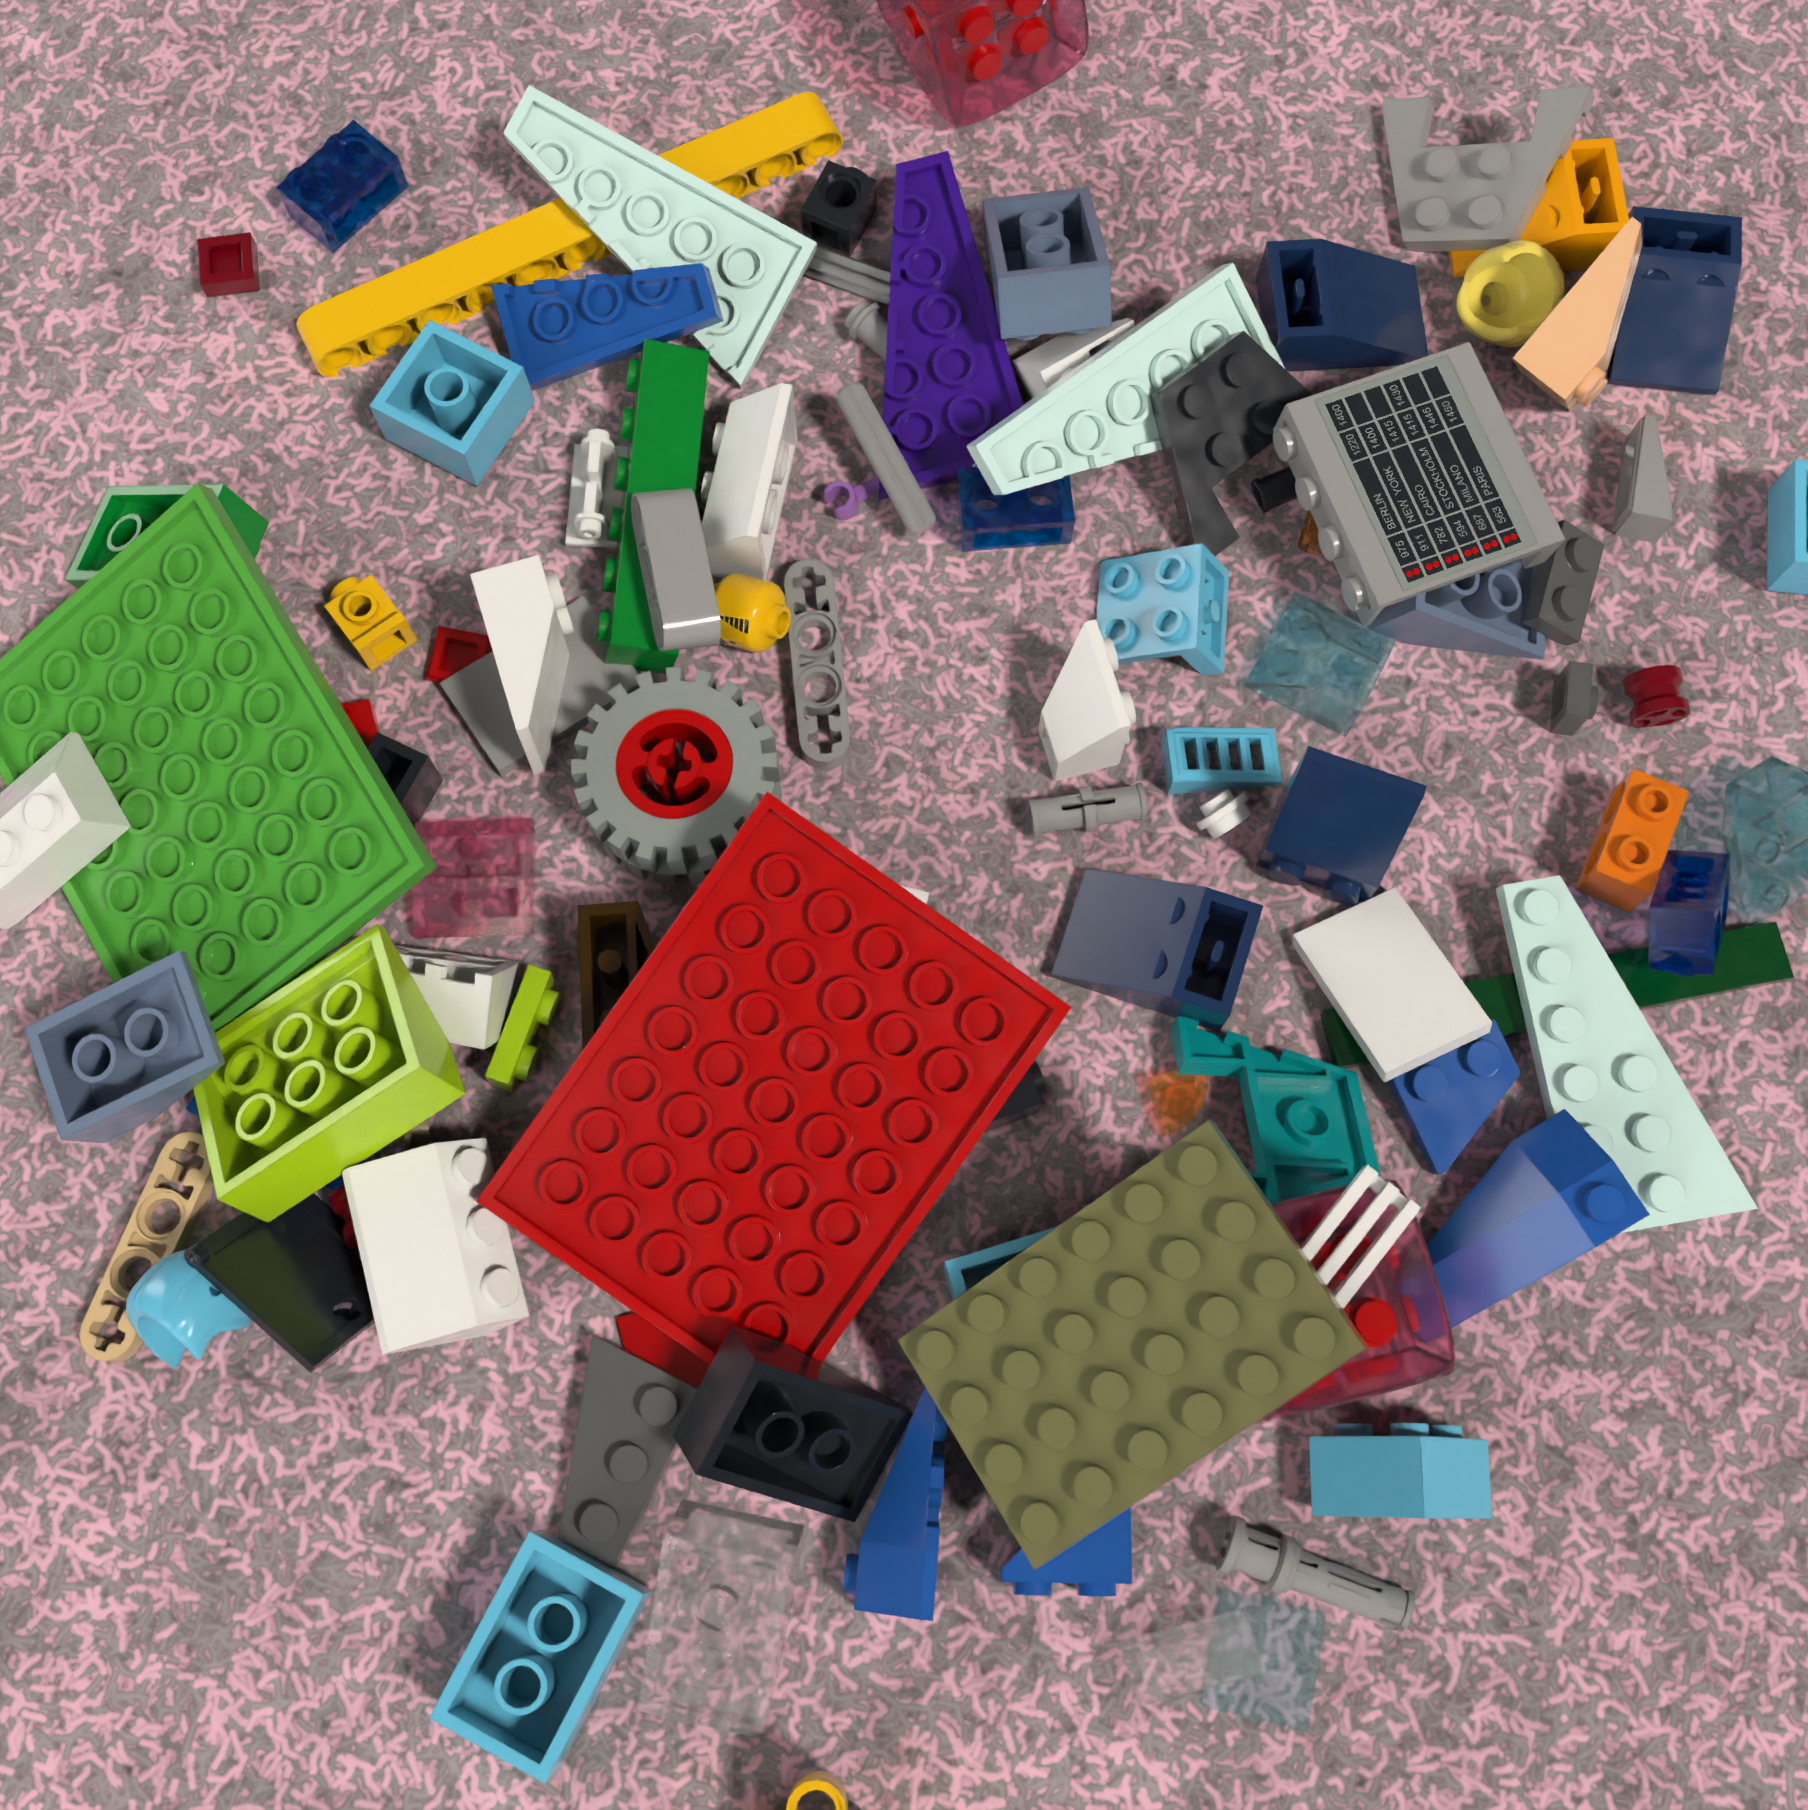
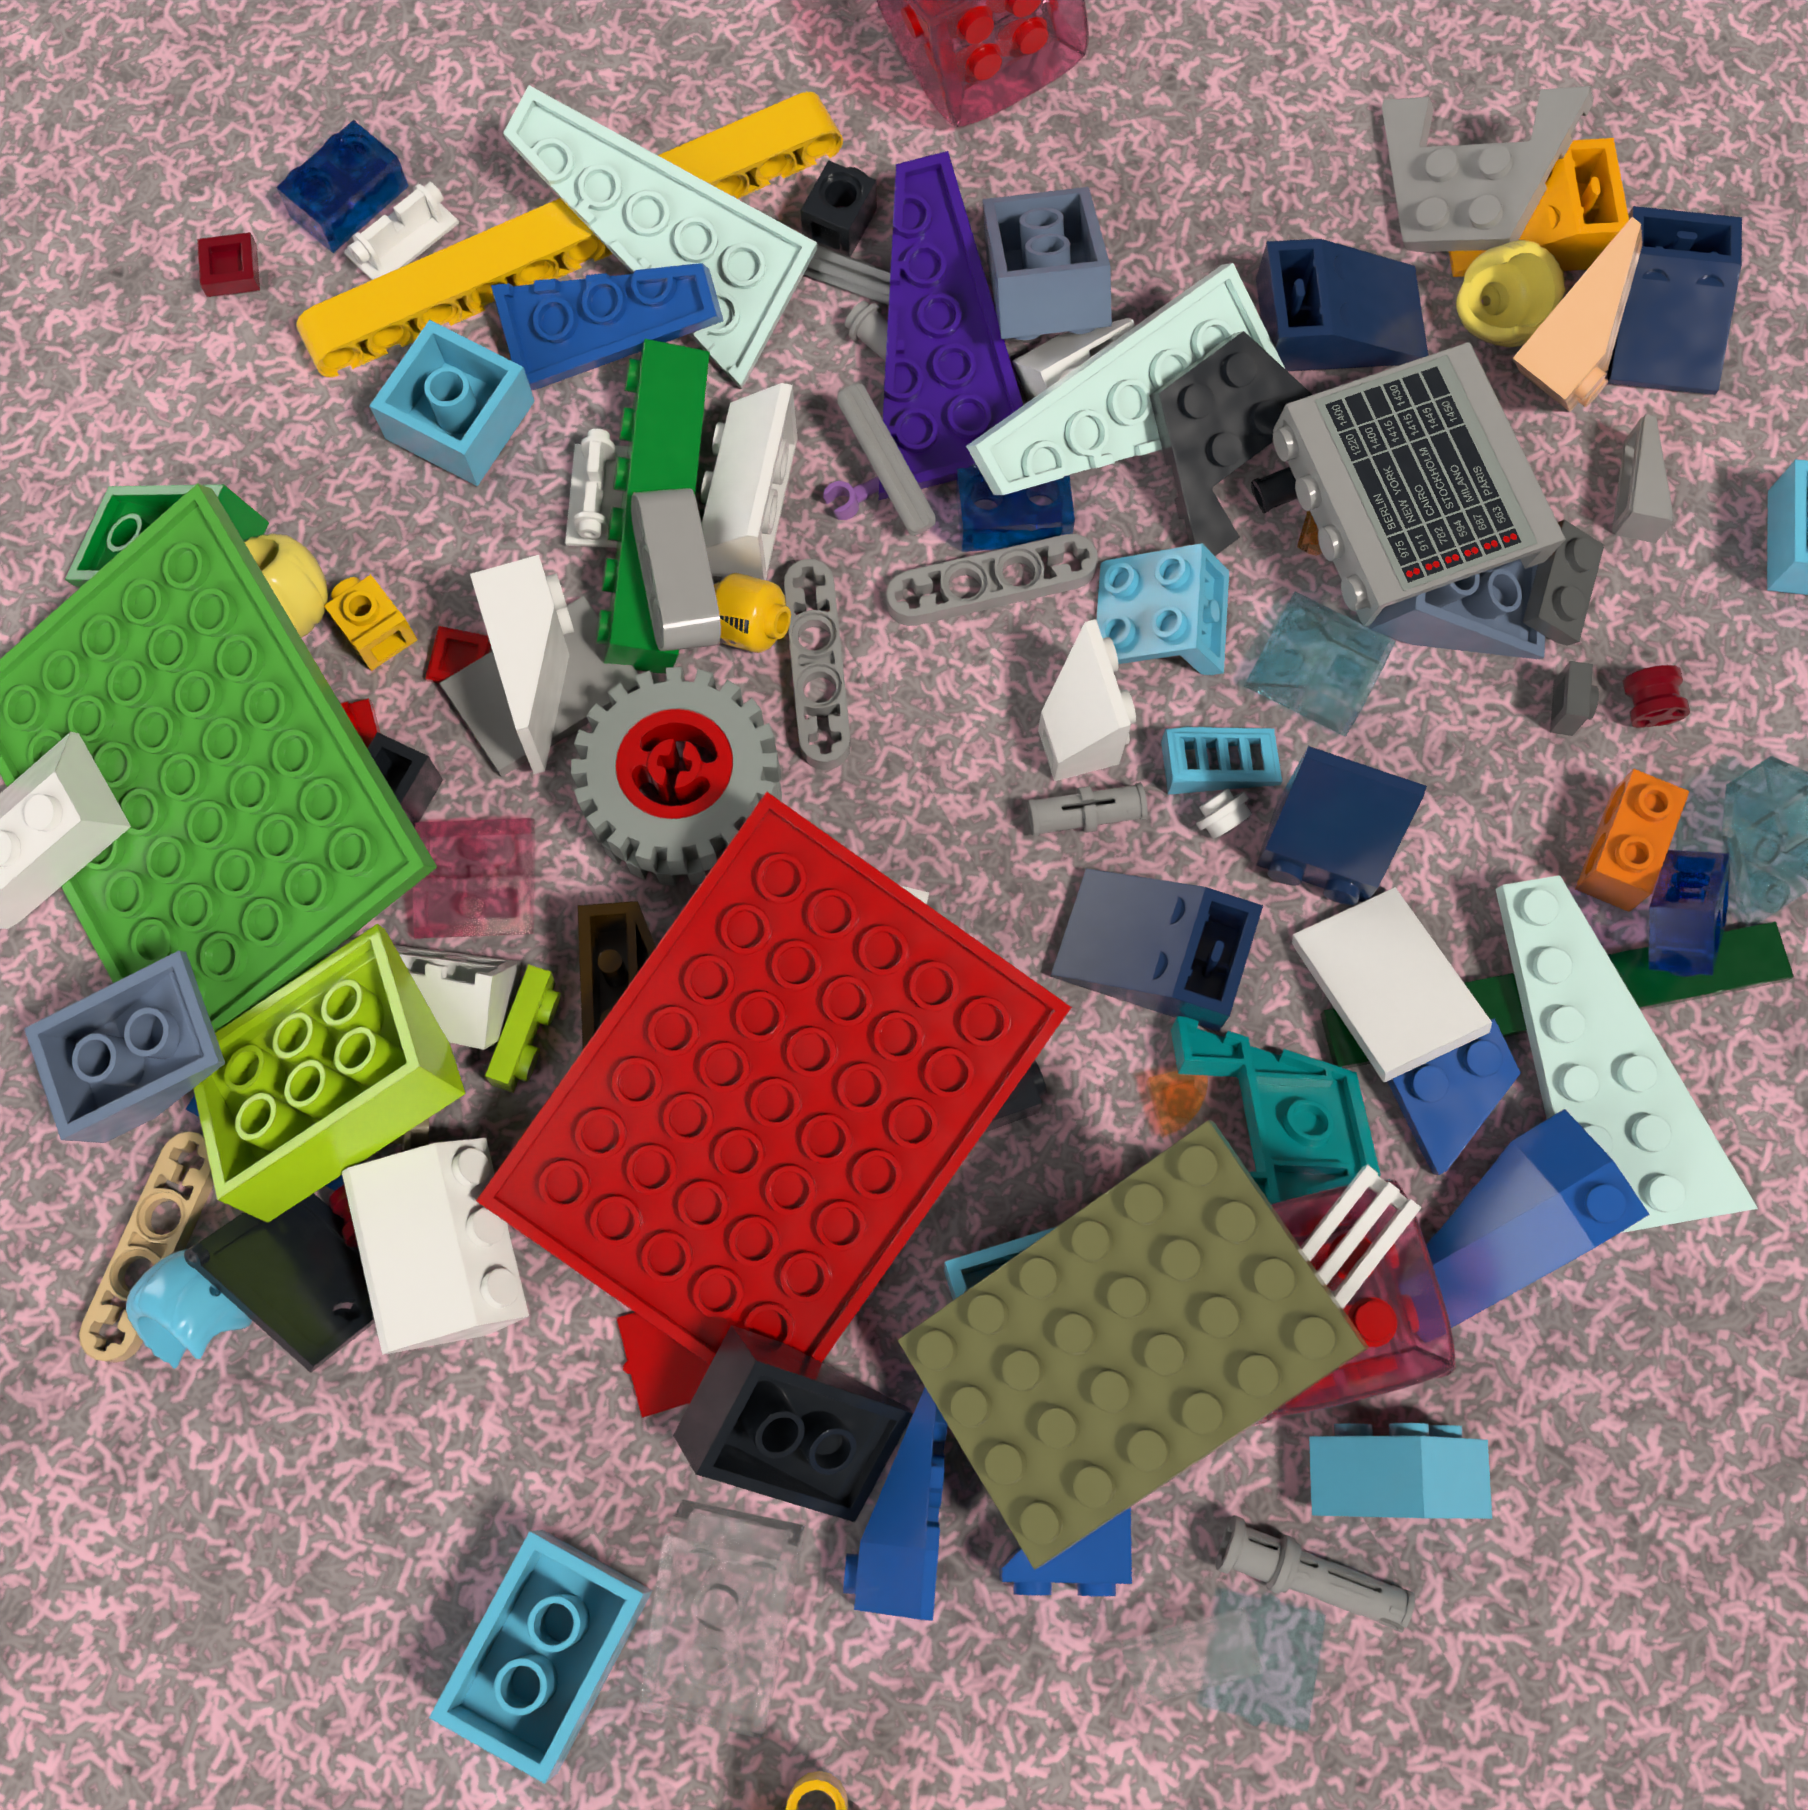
dark grey wing [558,1335,698,1568] -> none
none -> light yellow piece [244,533,328,638]
none -> white hinge [344,182,459,280]
none -> light grey beam [886,534,1098,626]

